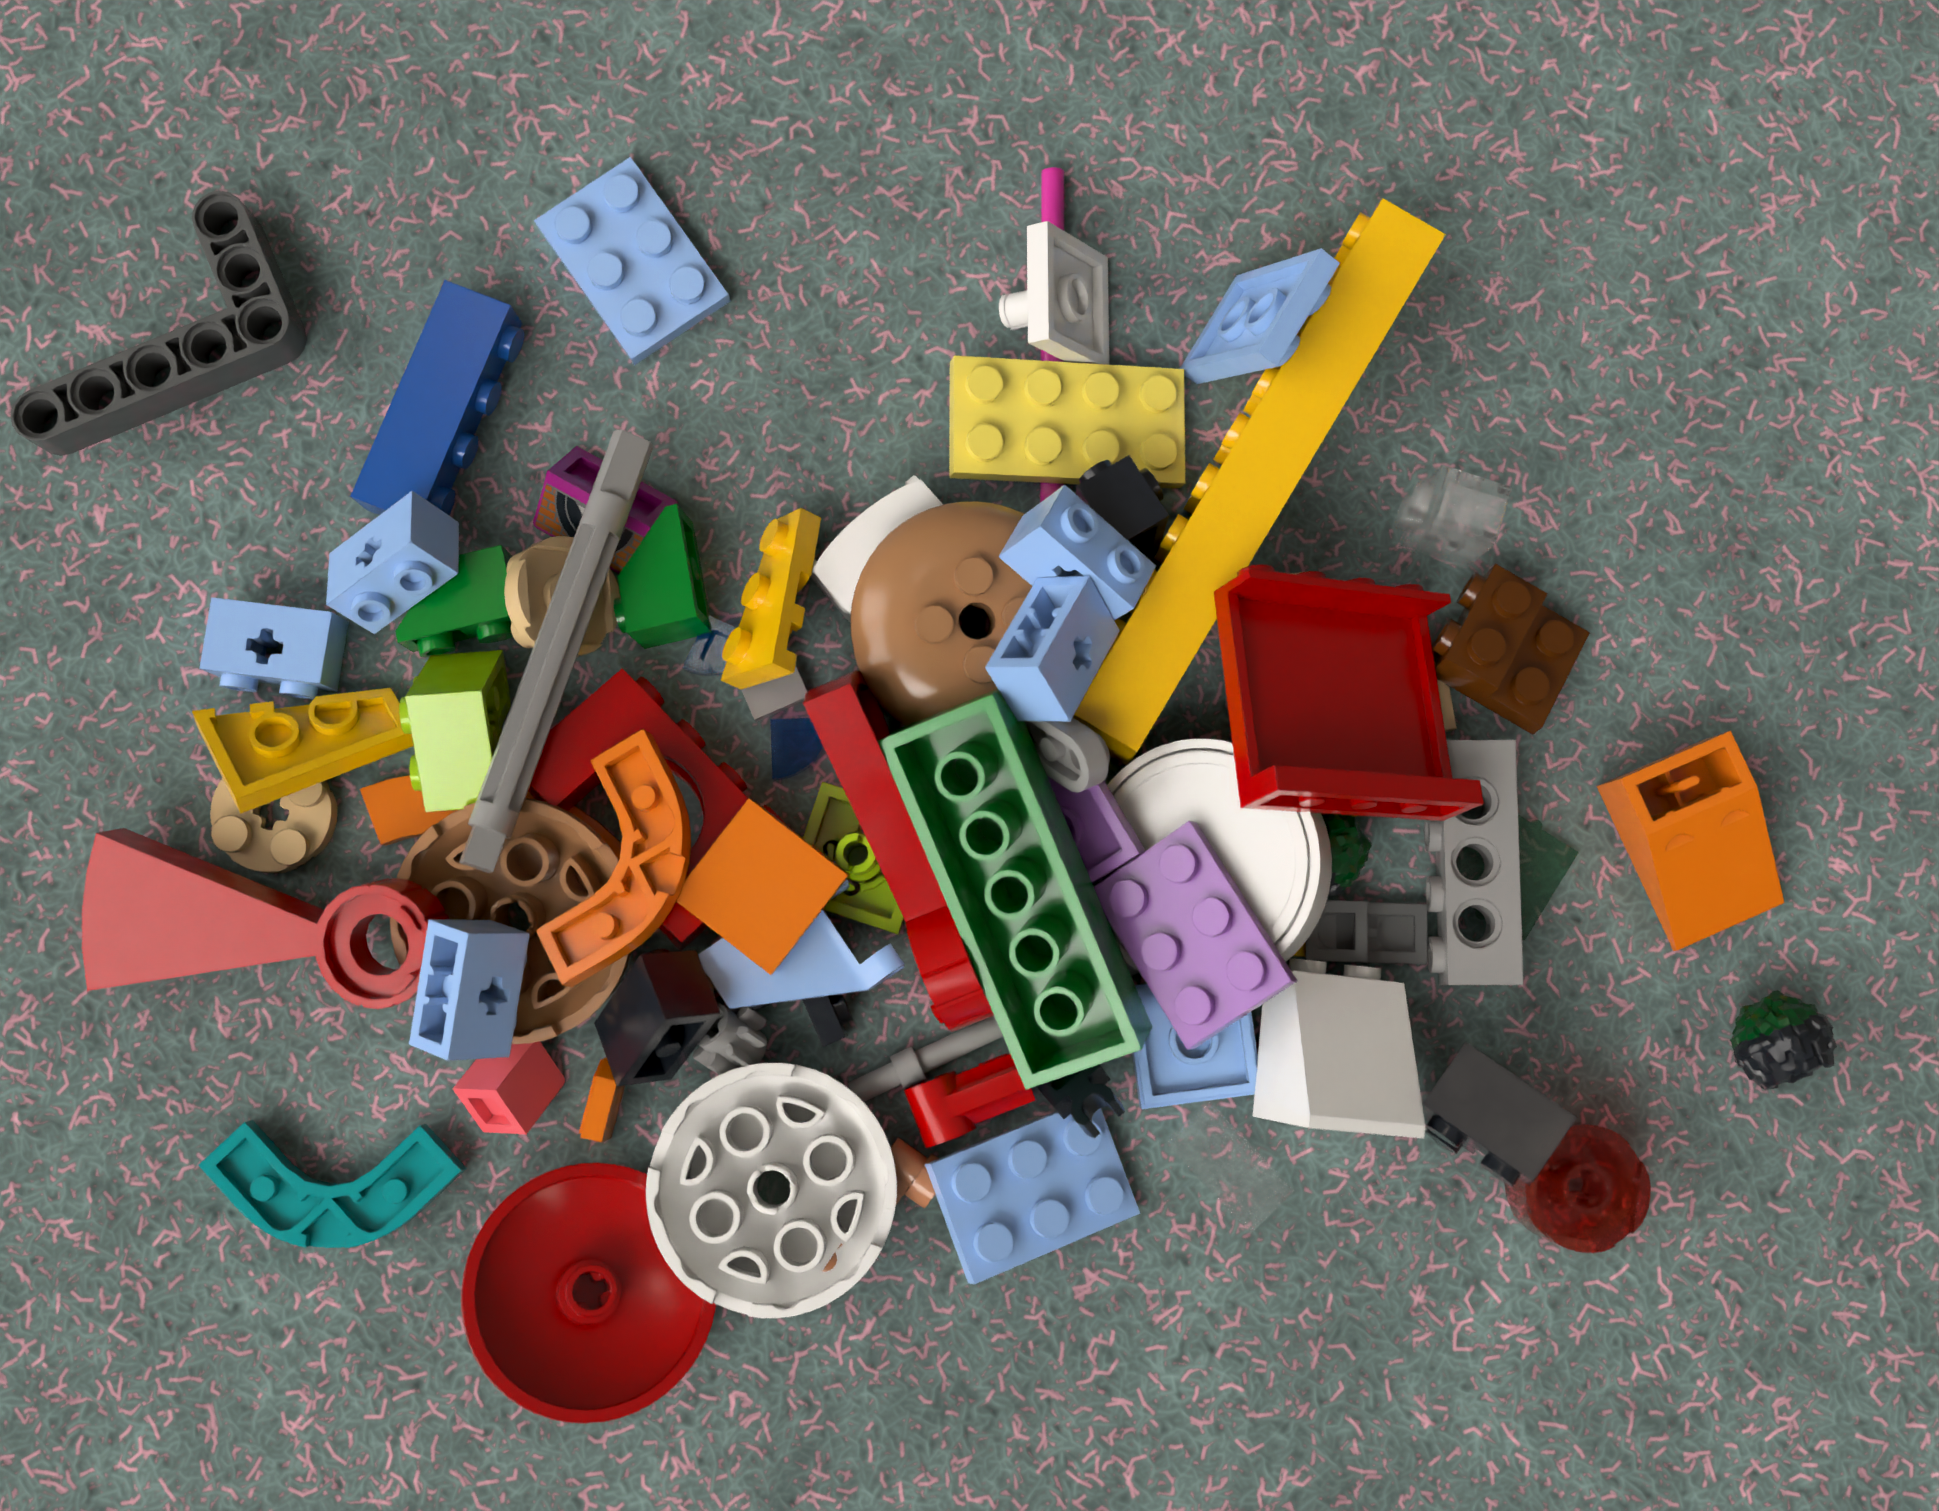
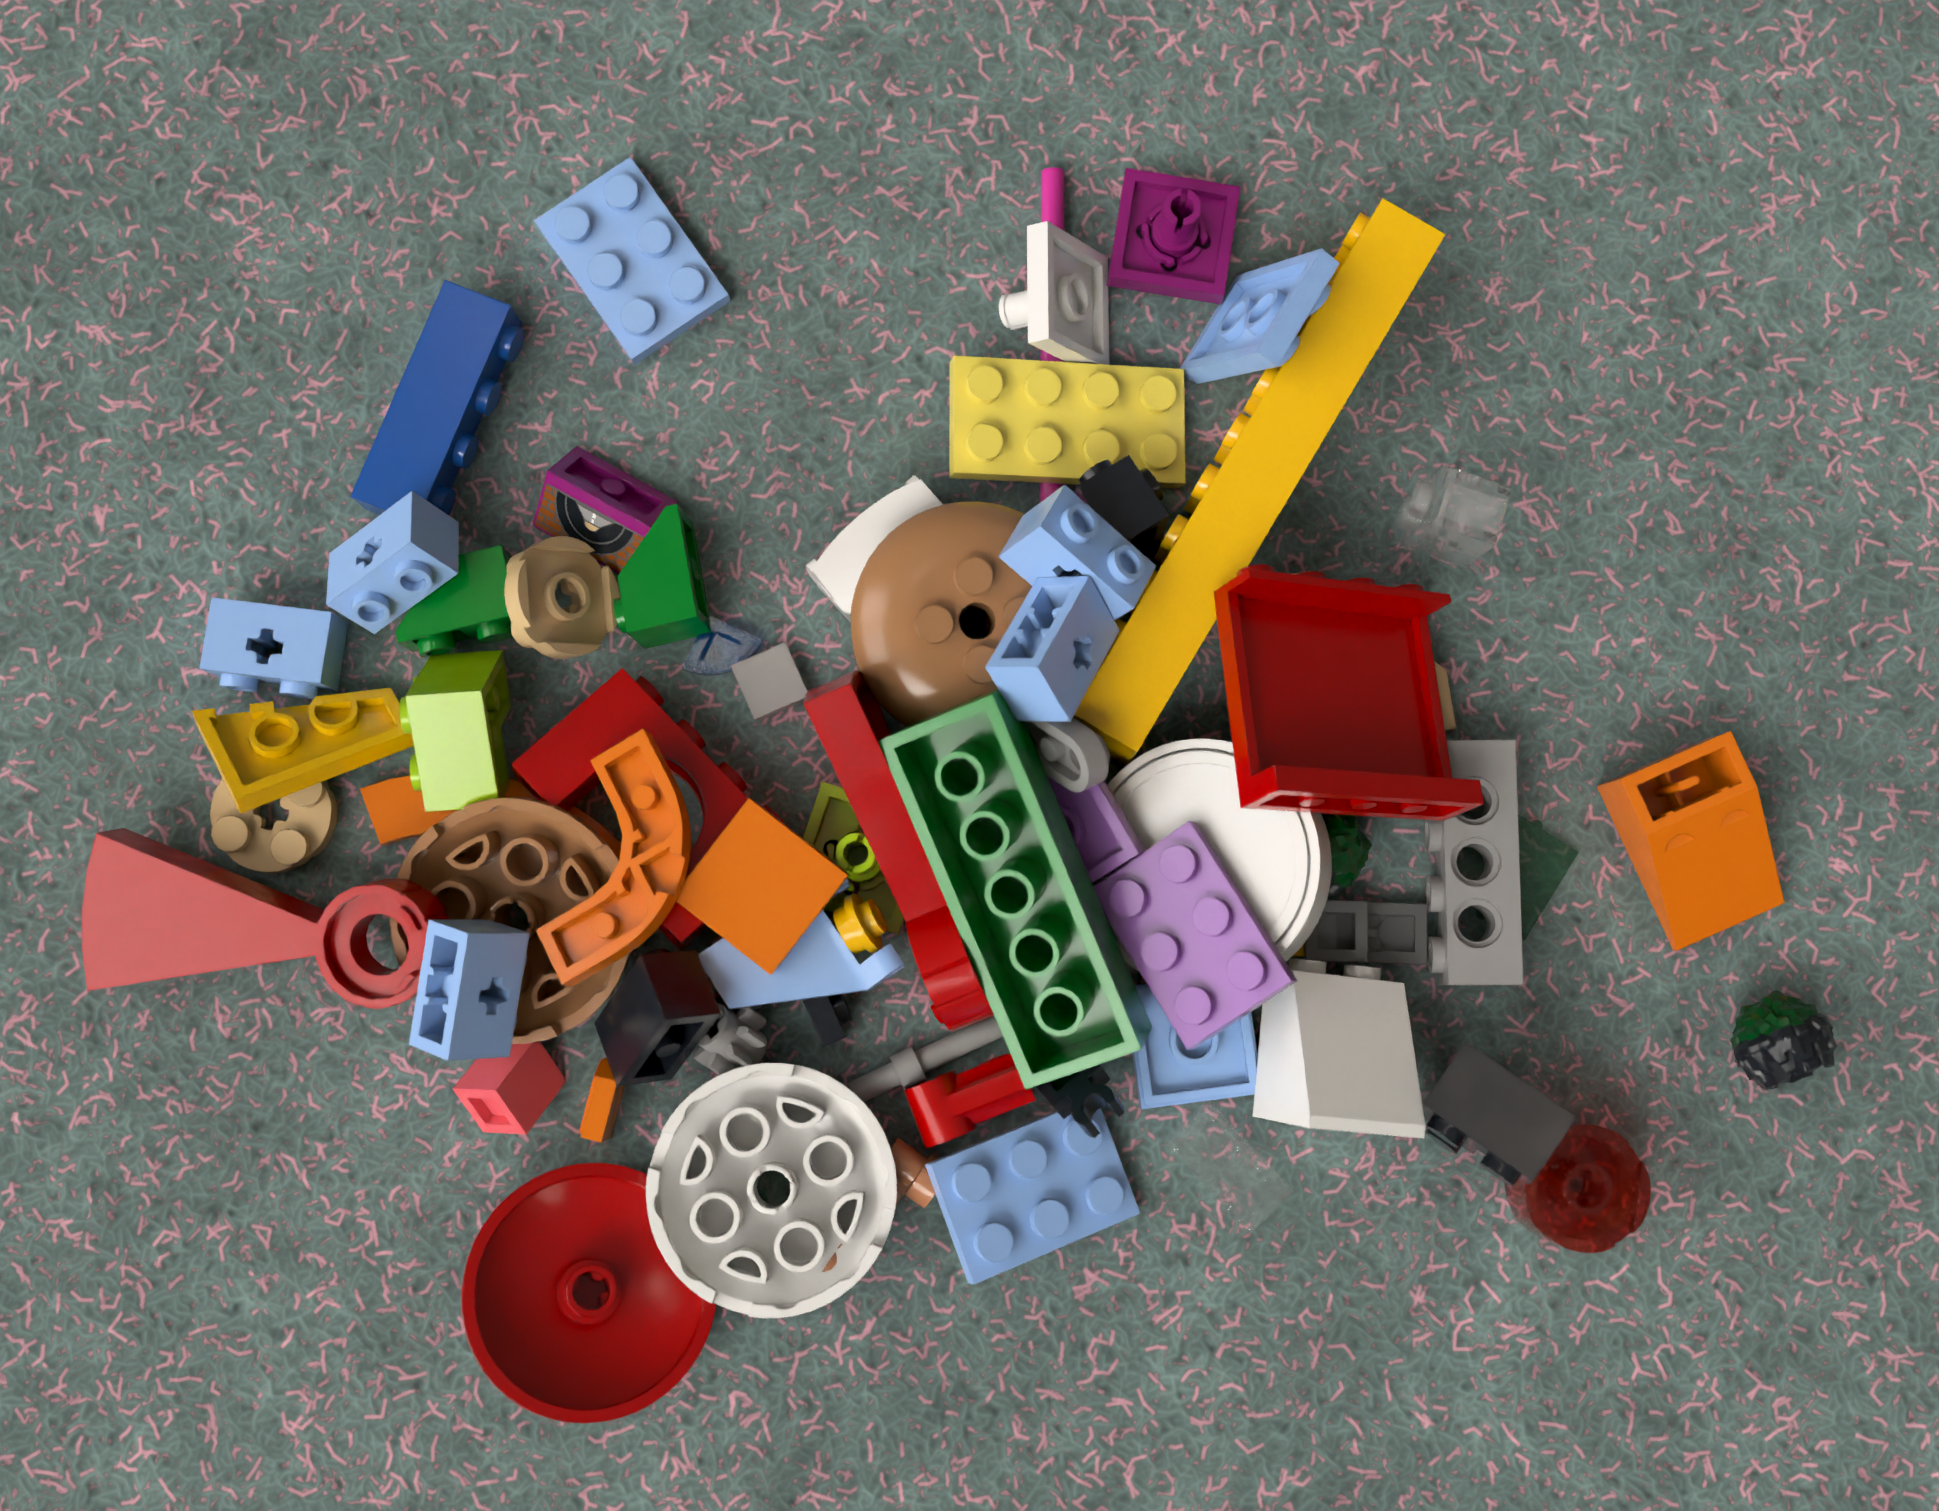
dark grey beam [10,190,307,456] -> none
teal plate [198,1120,467,1248] -> none
light grey piece [459,430,653,873] -> none
yellow wing [721,508,821,690] -> none
clear blue tile [770,718,824,781] -> none
reddish brown plate [1432,563,1590,735] -> none
none -> yellow plate [833,893,887,954]
none -> magenta plate [1106,168,1241,305]

